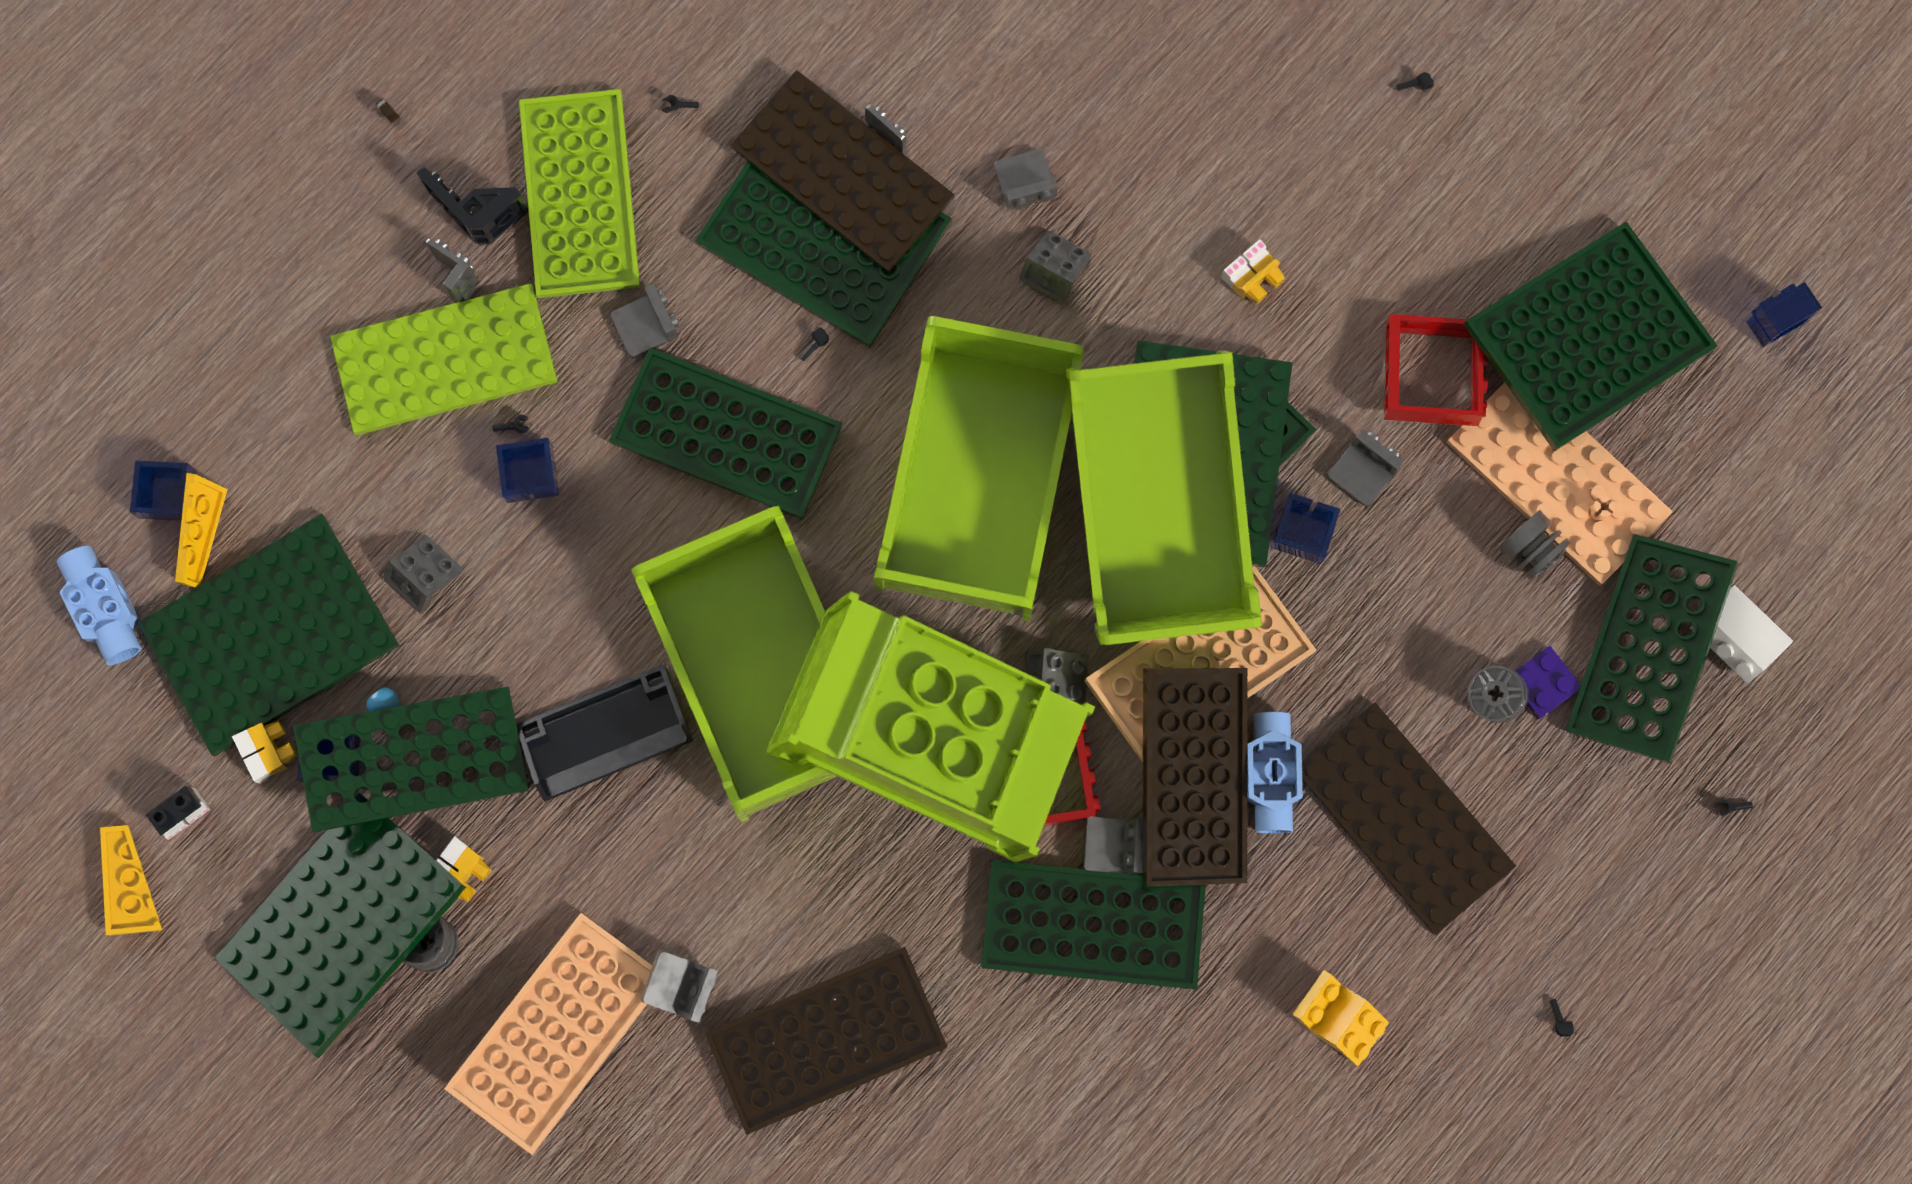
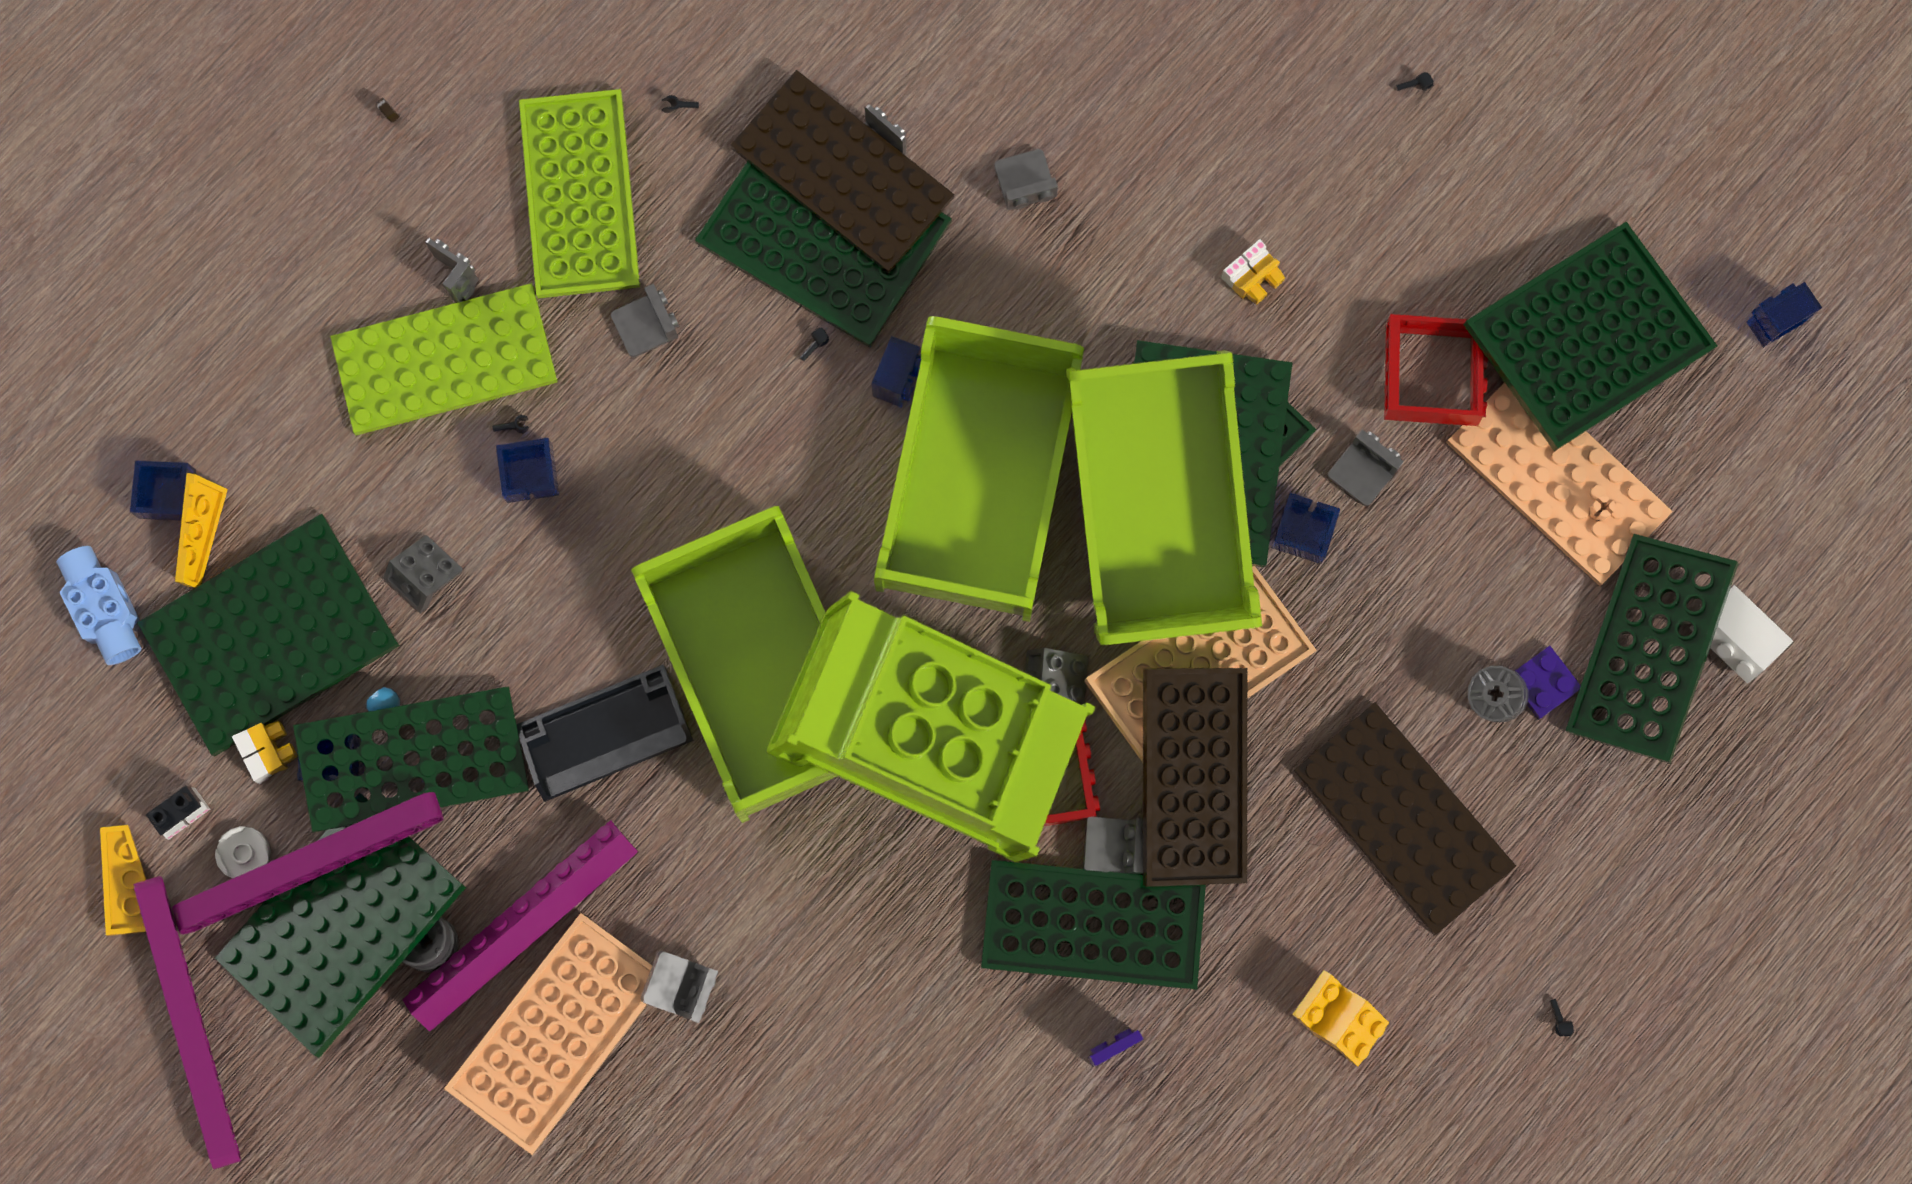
black bracket [416,166,529,245] -> none
yellow hips [437,836,492,902] -> none
dark green piece [609,347,842,520] -> none
dark brown plate [705,947,948,1135] -> none
flat silver bracket [1019,230,1092,304] -> none
light blue brick [1247,712,1303,834] -> none
flat silver wheel [1499,510,1571,580] -> none
black hand [1715,800,1753,817] -> none
none -> magenta beam [134,876,241,1170]
none -> magenta beam [172,792,444,934]
none -> white tile [215,826,271,878]
none -> magenta brick [402,820,638,1032]
none -> clear blue piece [871,336,921,408]
none -> dark purple plate [1088,1028,1144,1067]

